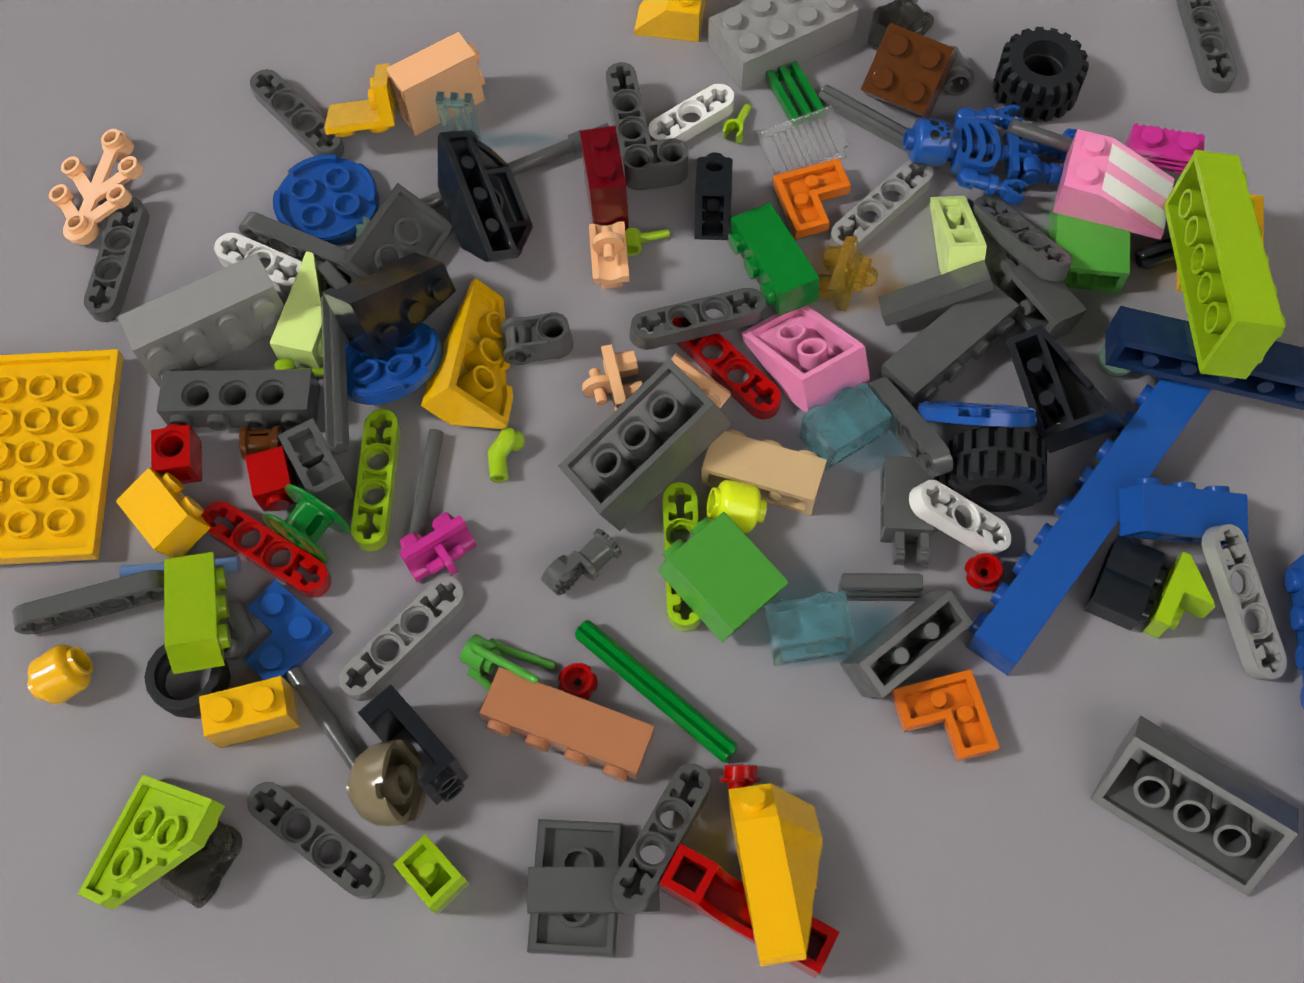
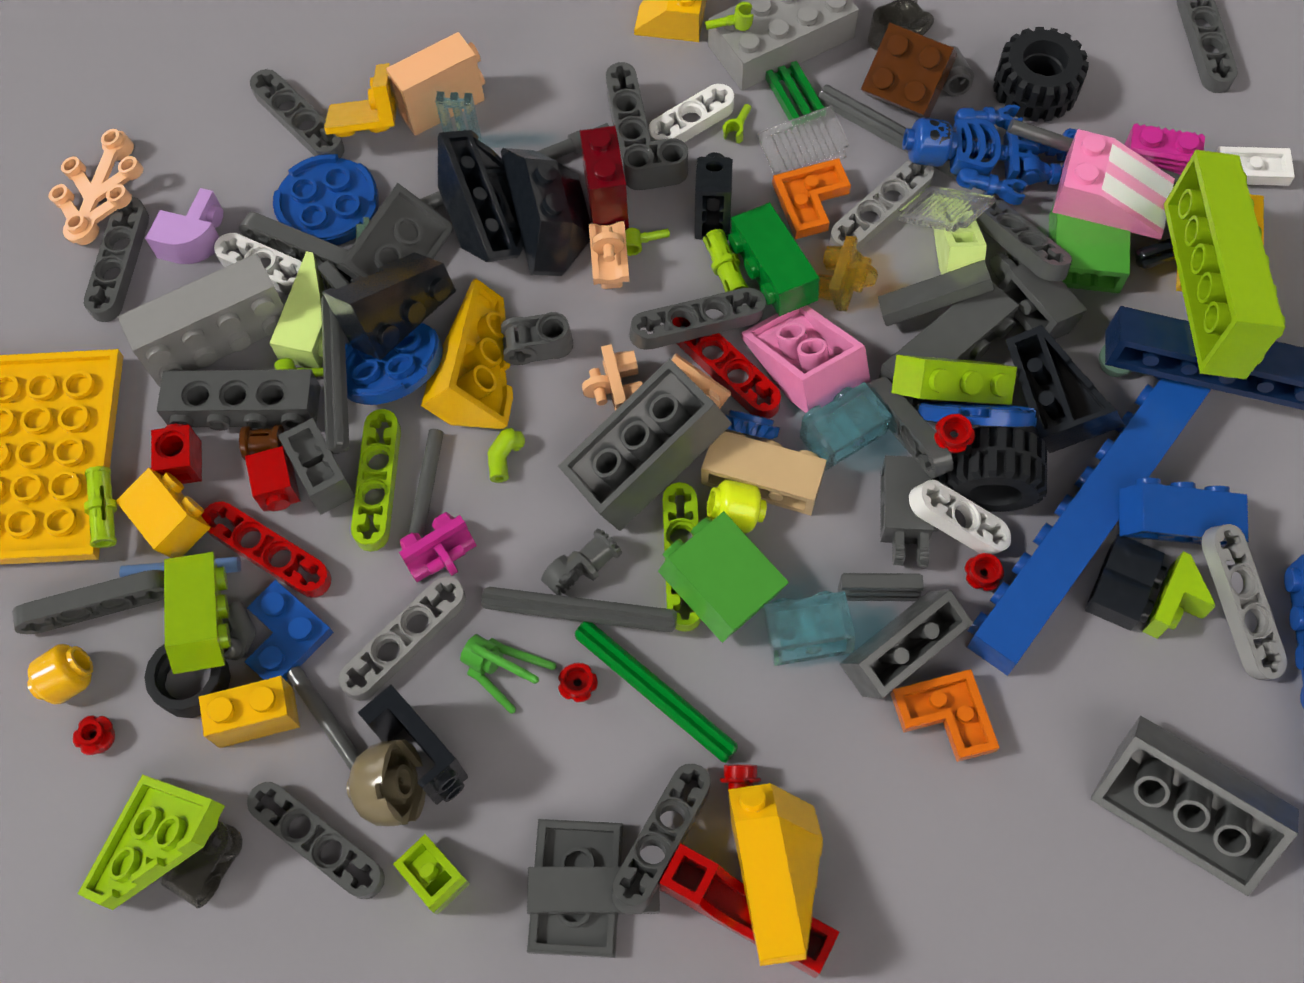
green piece [262,484,351,563] -> none
nougat brick [479,667,655,782] -> none
none -> red plate [73,715,115,755]
none -> lime pin [84,466,117,548]
none -> lavender brick [145,188,224,264]
none -> dark grey axle [481,587,677,632]
none -> black wedge [501,148,591,276]
none -> lime pin [703,229,749,292]
none -> lime hand [705,2,754,31]
none -> blue gear [725,410,780,439]
none -> lime brick [891,354,1017,405]
none -> clear window [898,185,996,232]
none -> red plate [934,414,975,453]
none -> white plate [1216,146,1295,186]

